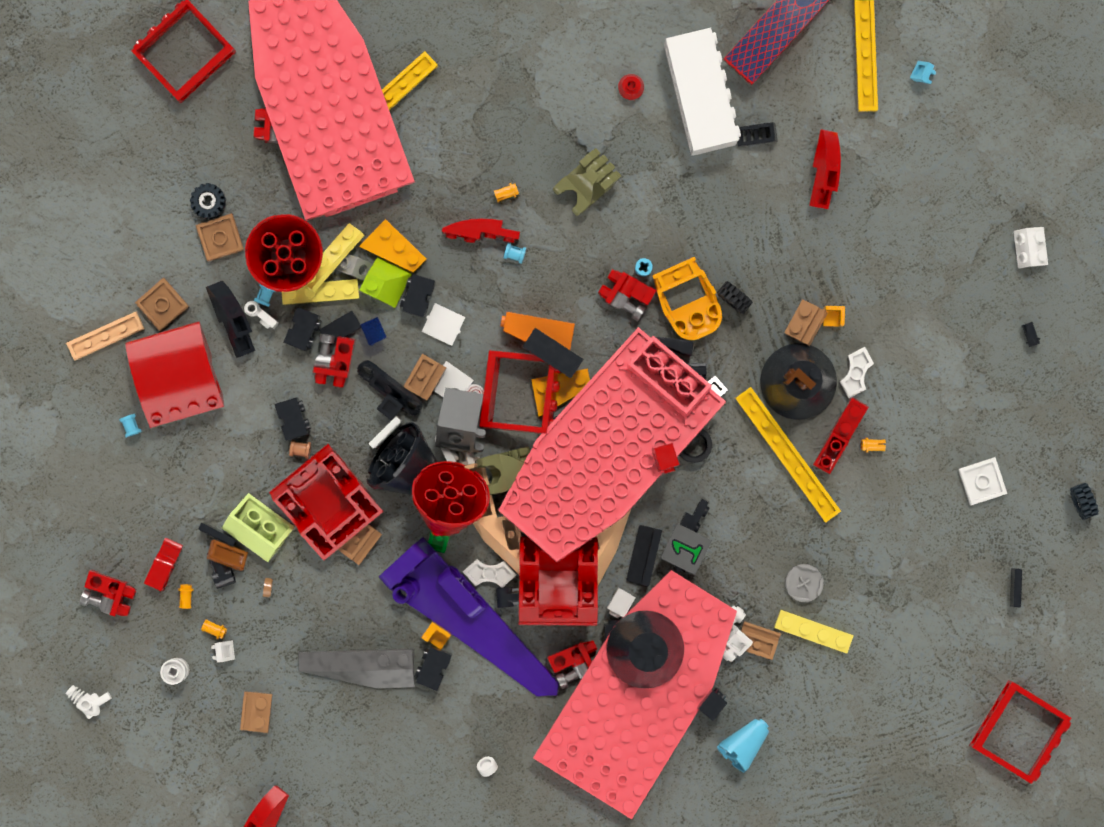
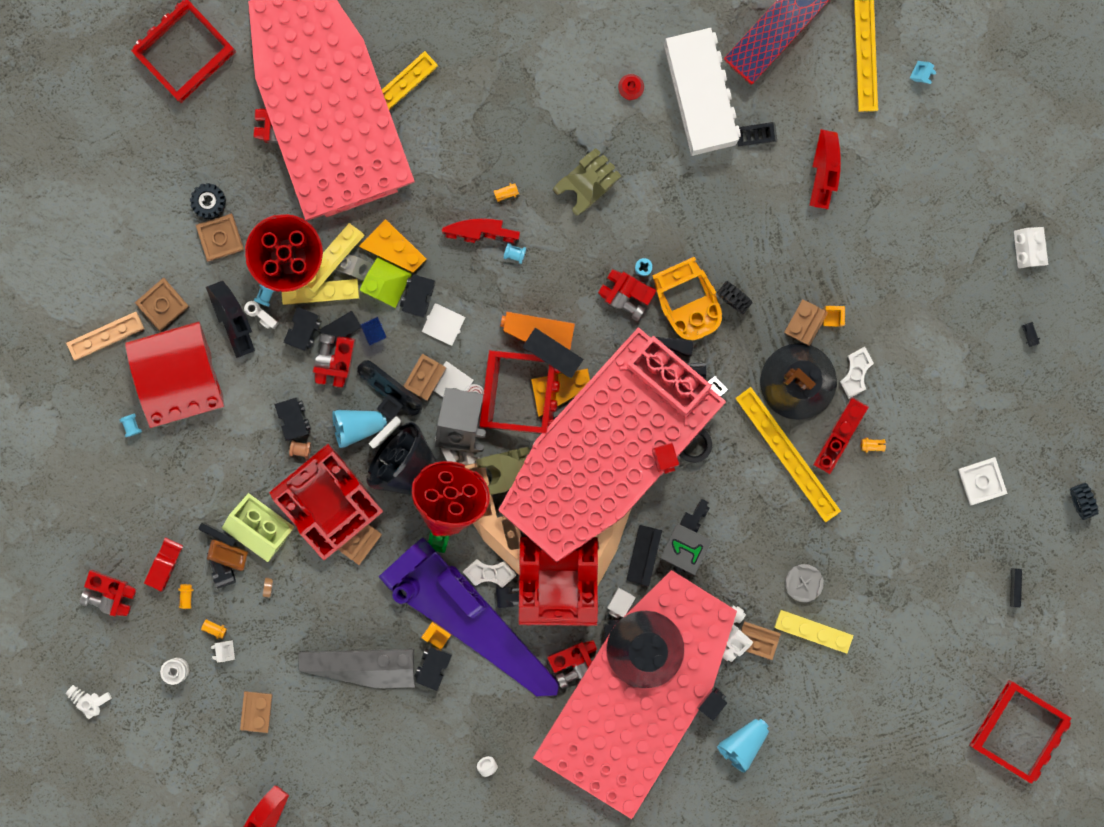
none -> medium azure cone [332,410,387,448]

